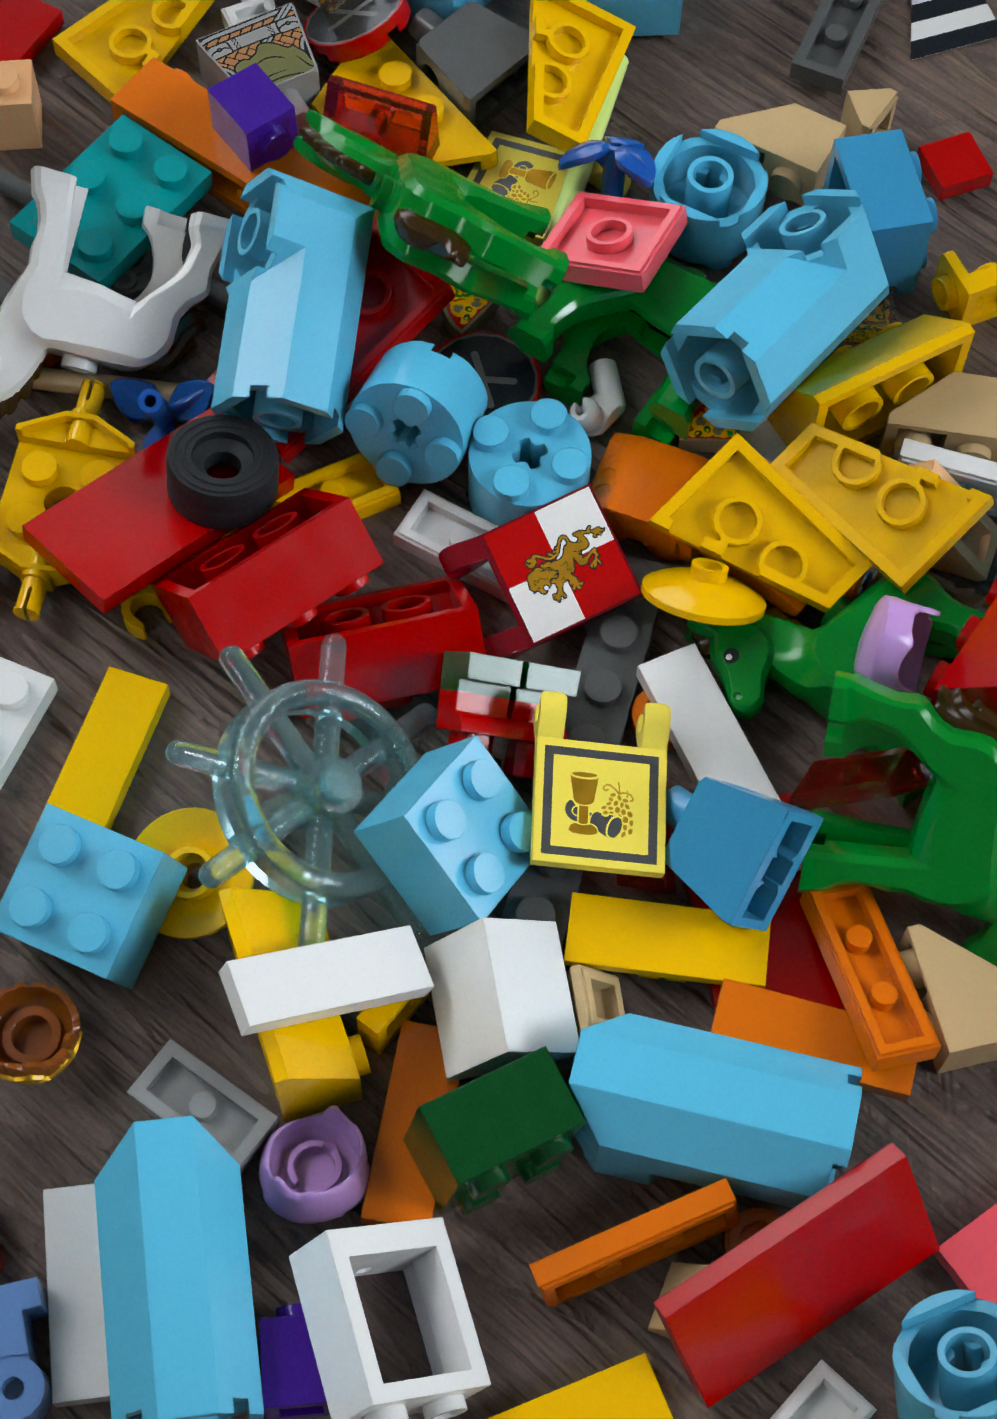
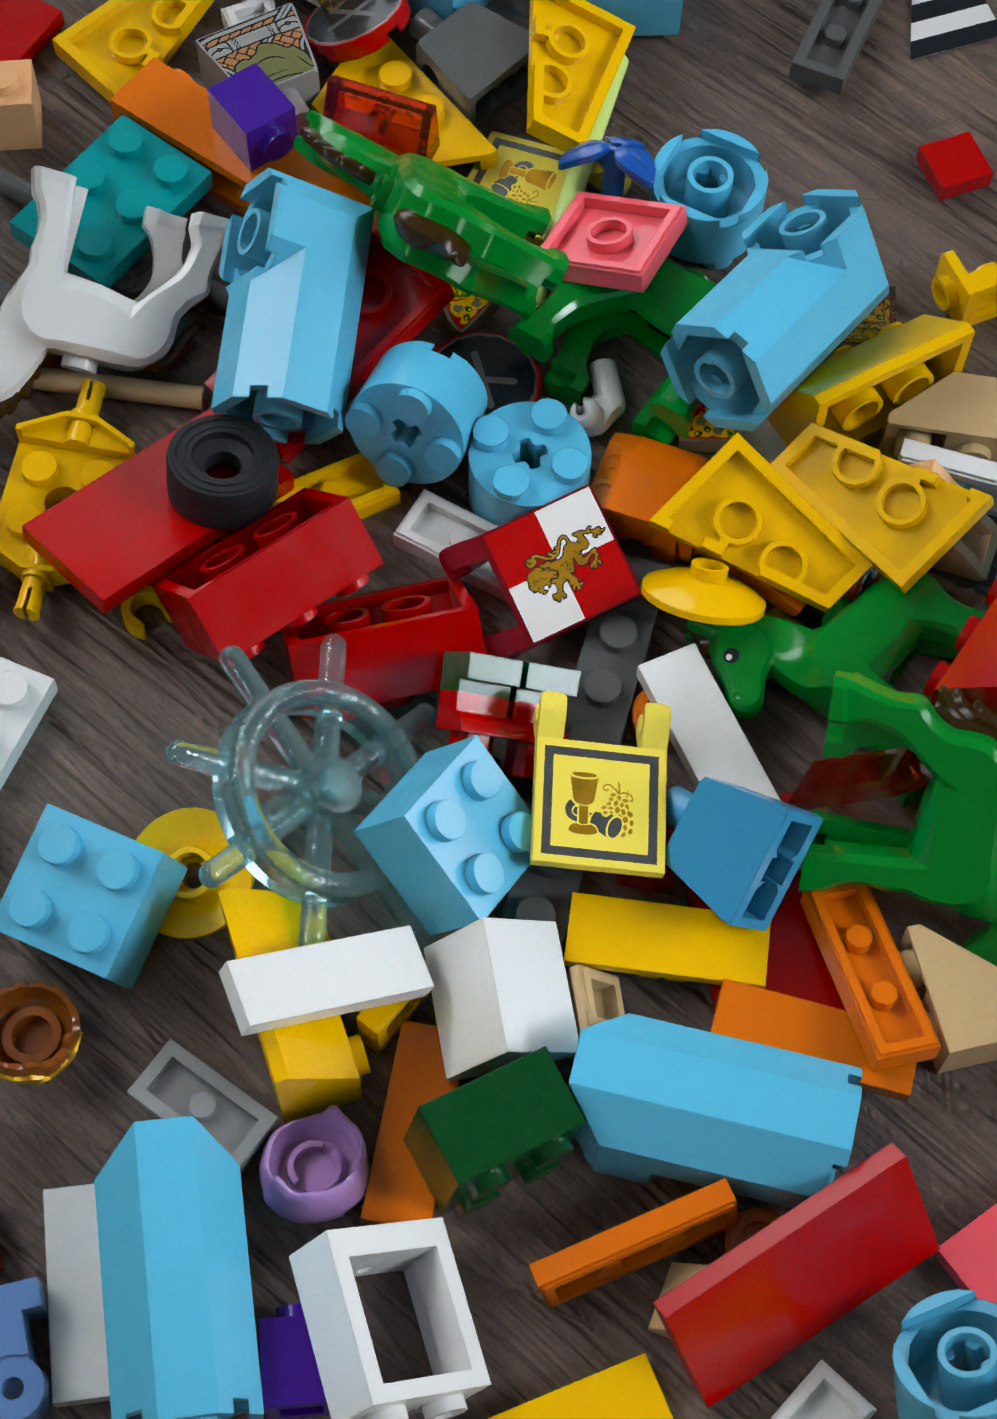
yellow tile [35,666,170,830] -> none
blue plant [110,378,214,450] -> none
tan slope [714,103,847,206] -> none
dark azure brick [823,129,938,298] -> none
tan slope [840,88,898,137] -> none
lavender hair [854,595,941,693] -> none

